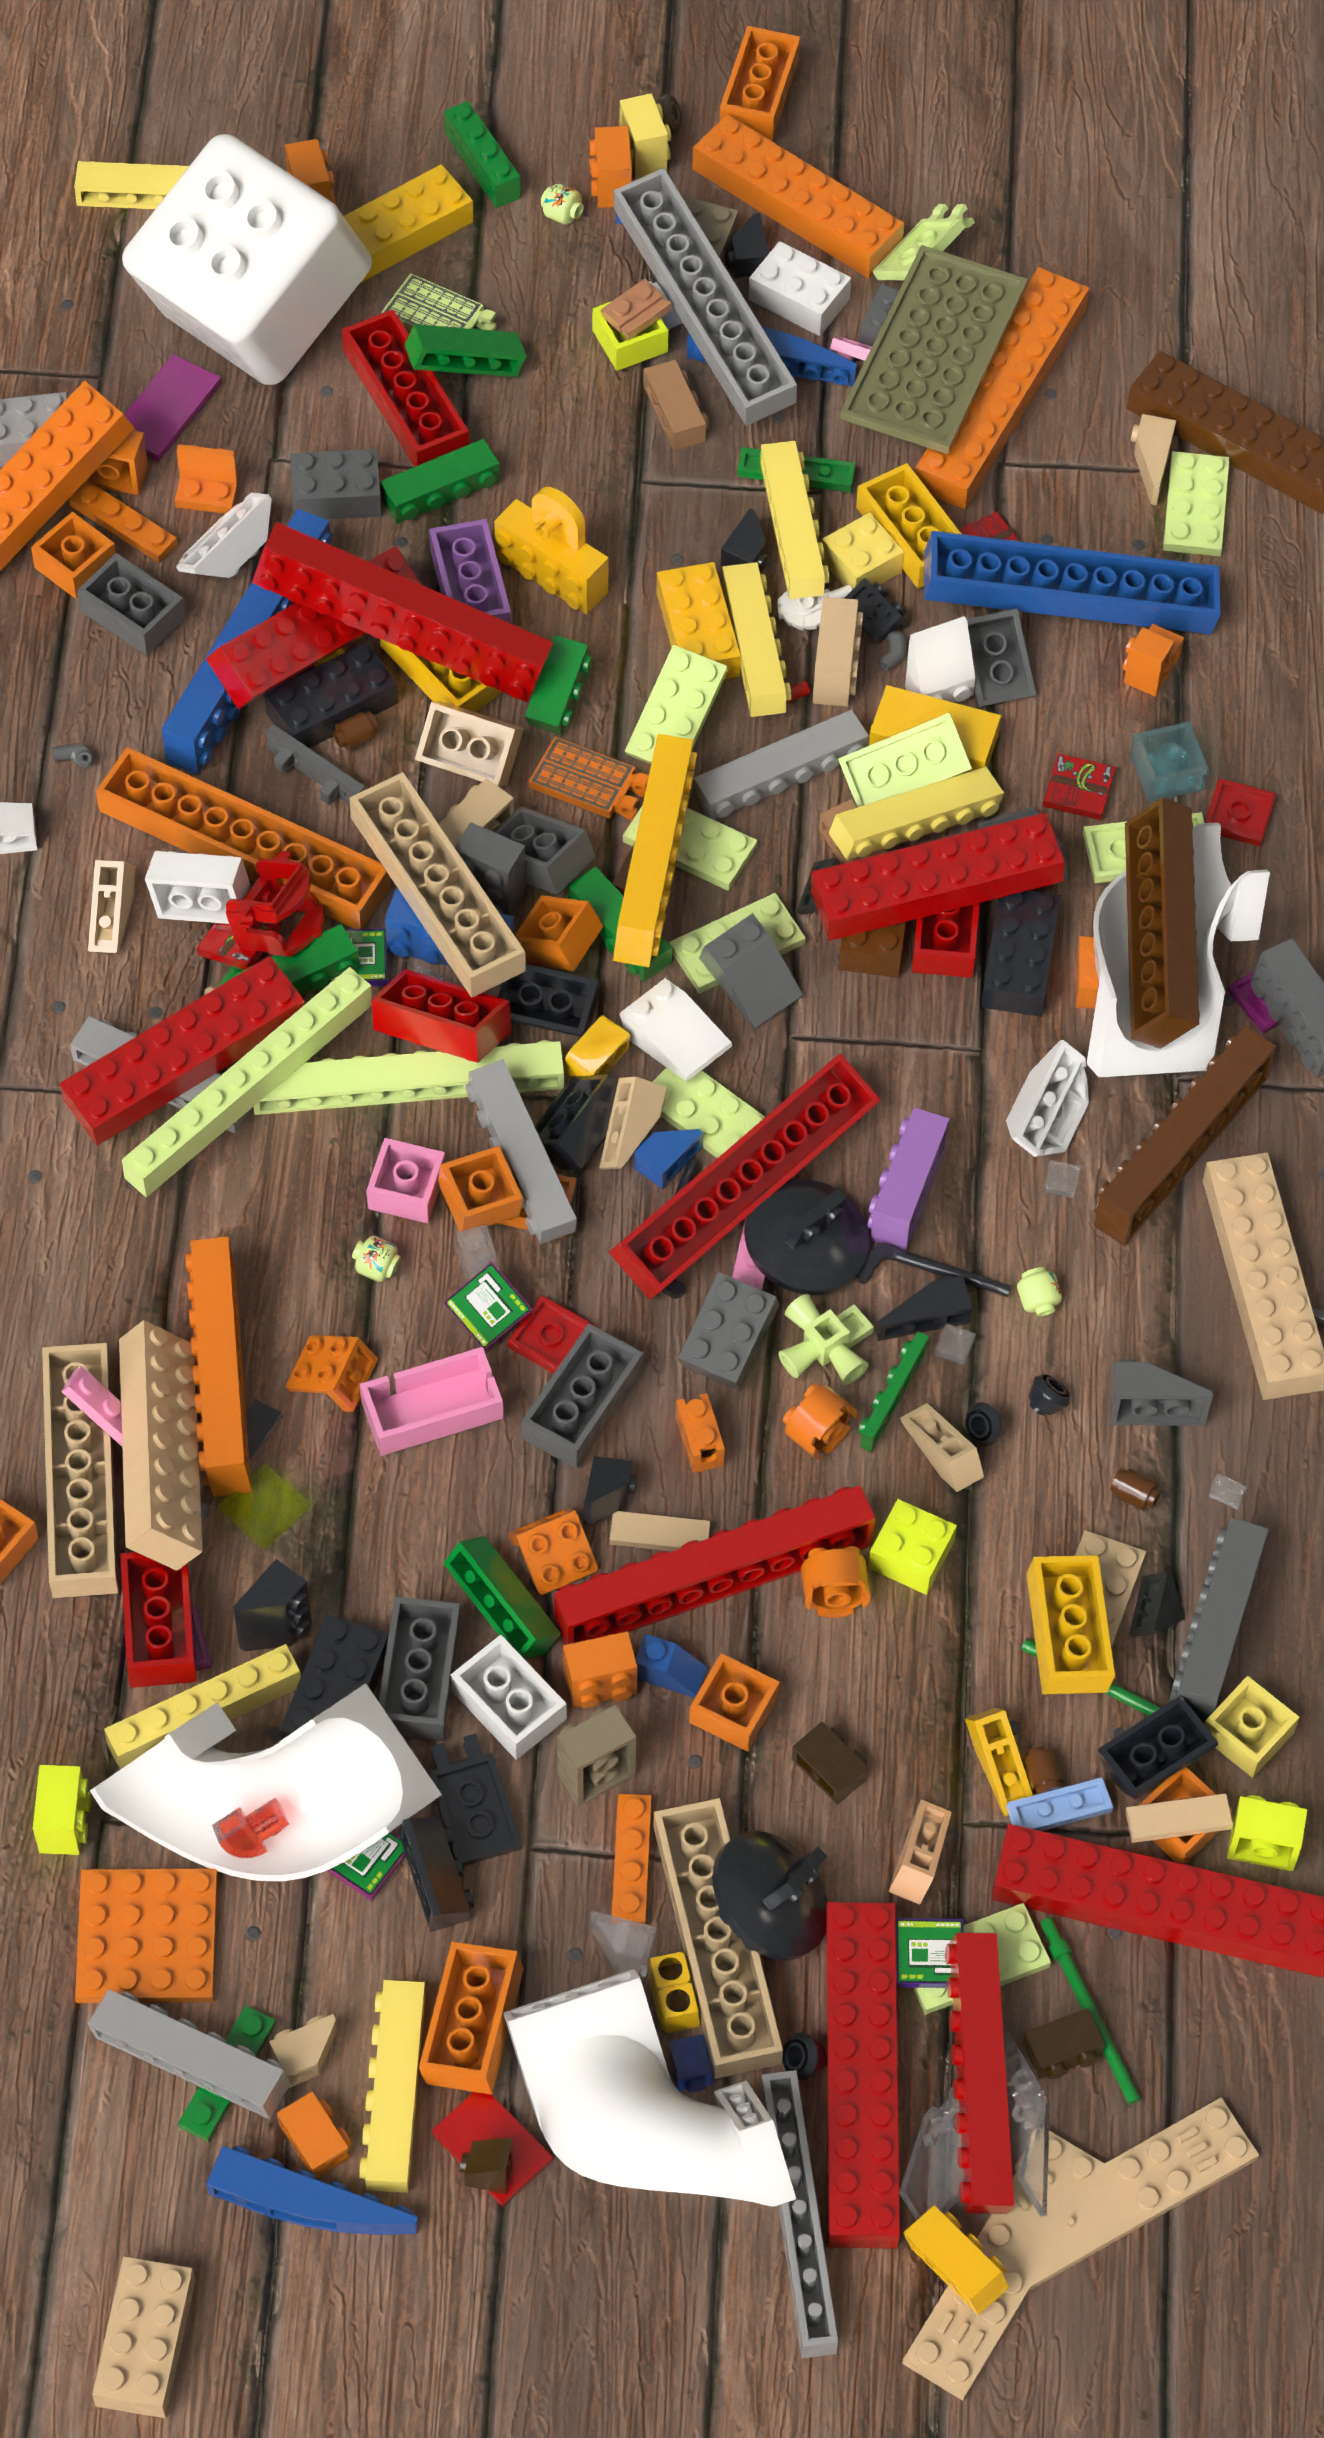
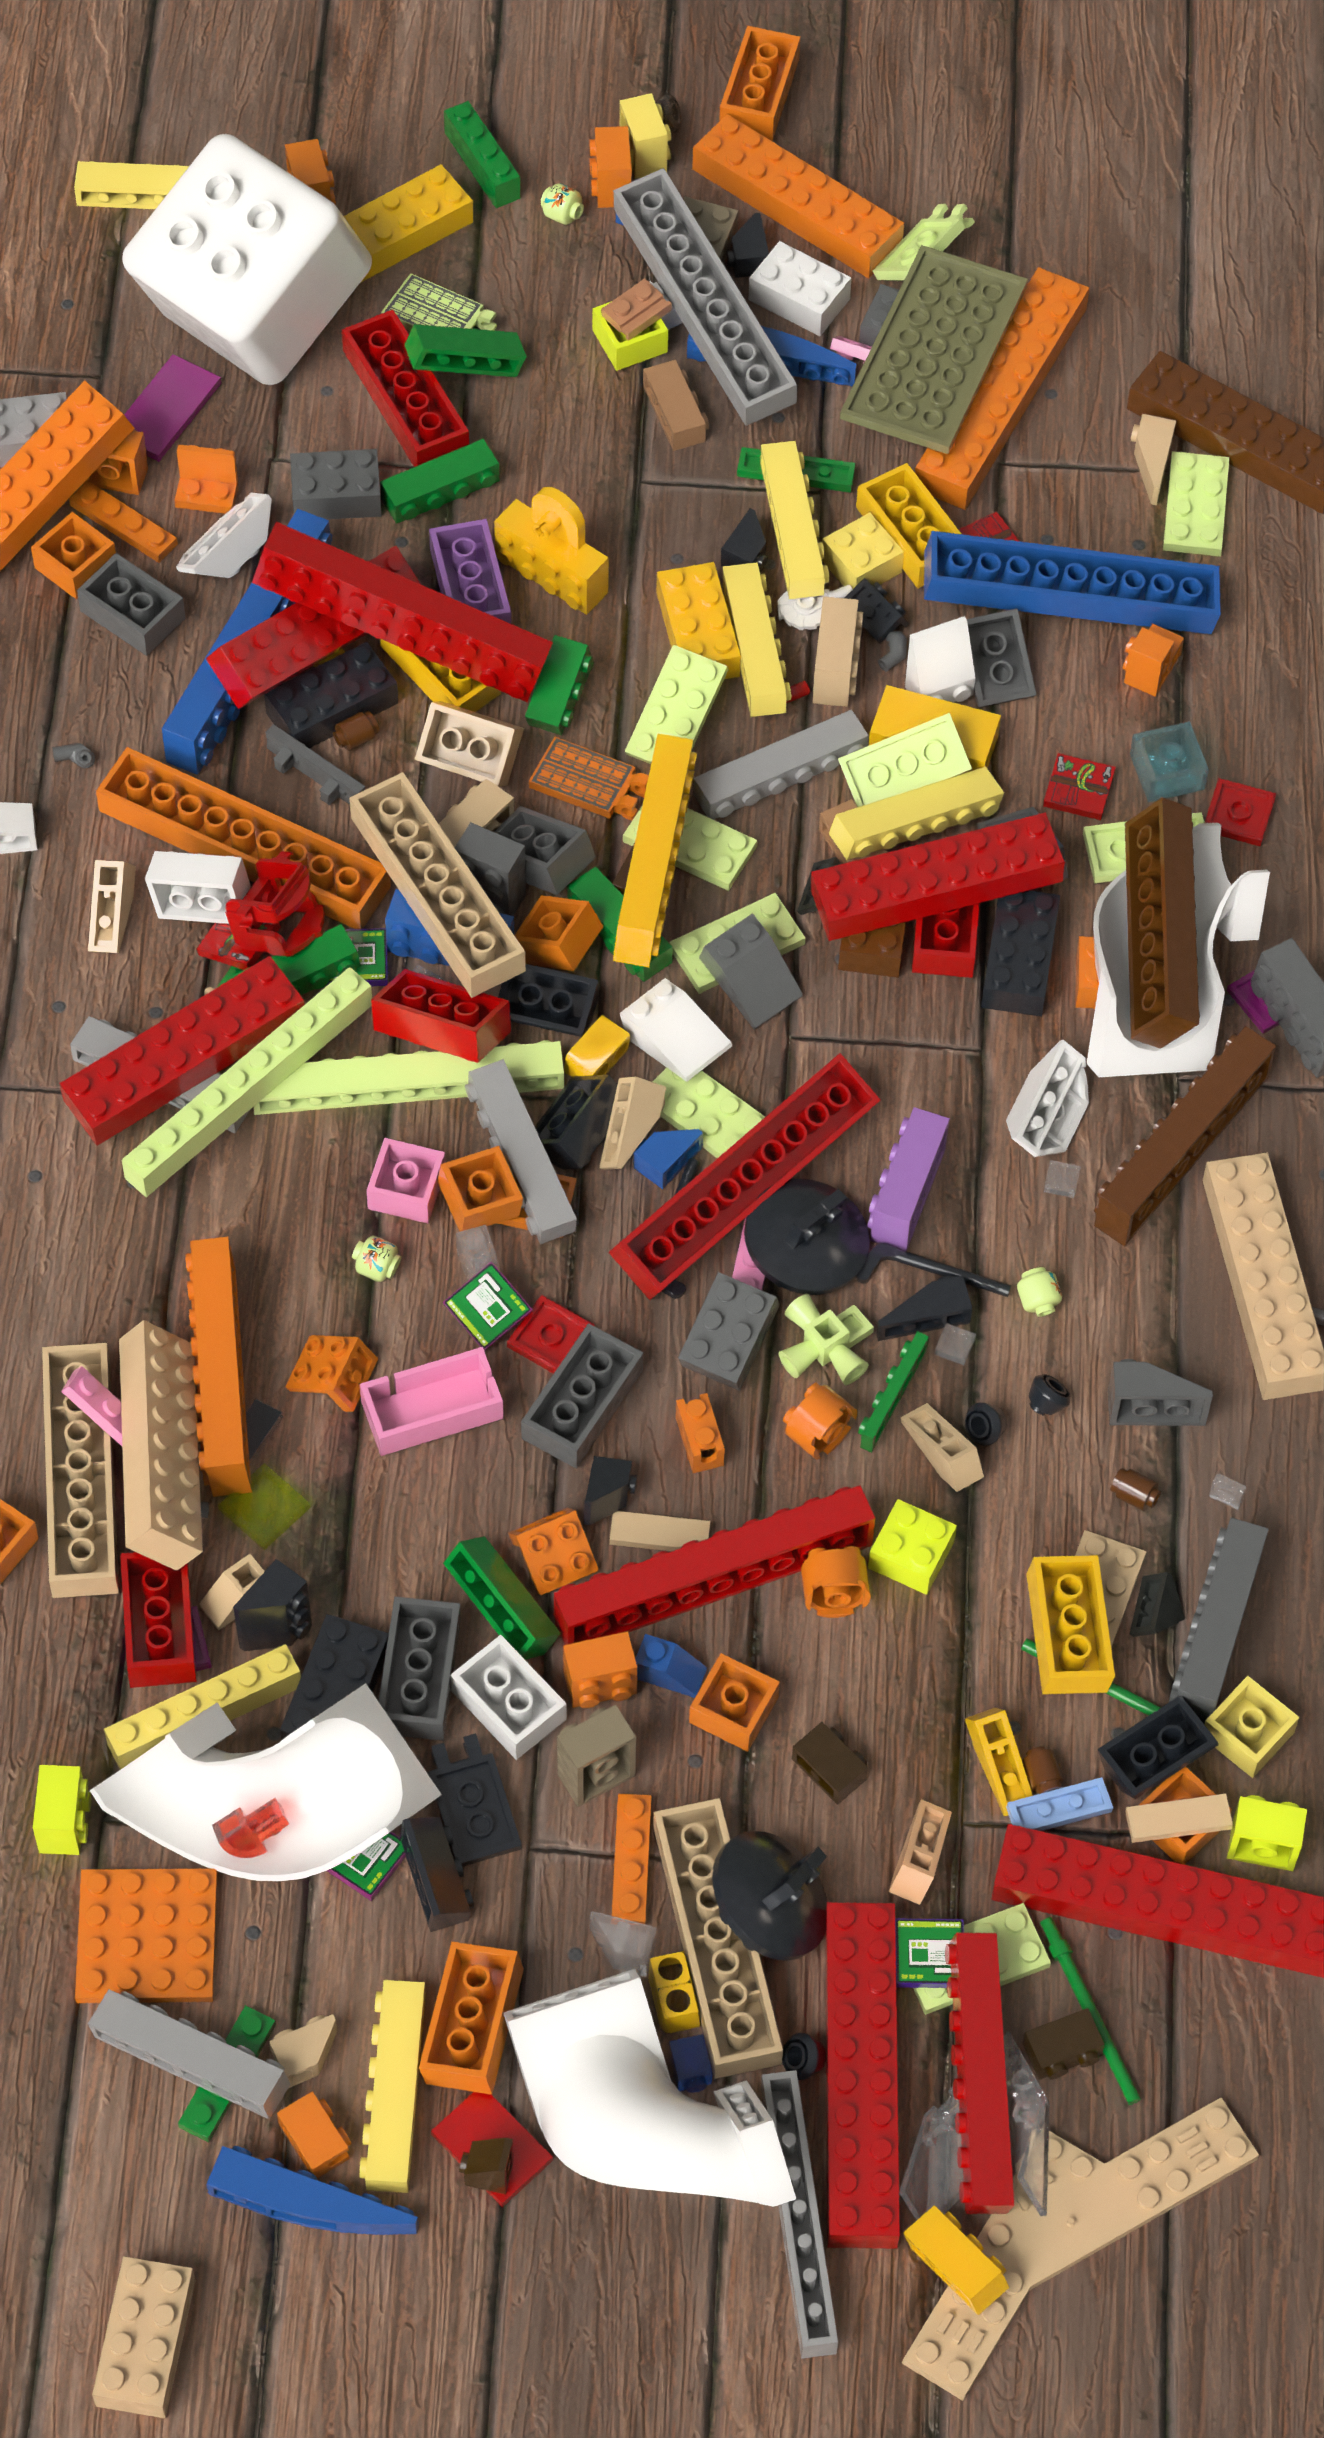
none -> tan slope [199,1554,265,1631]

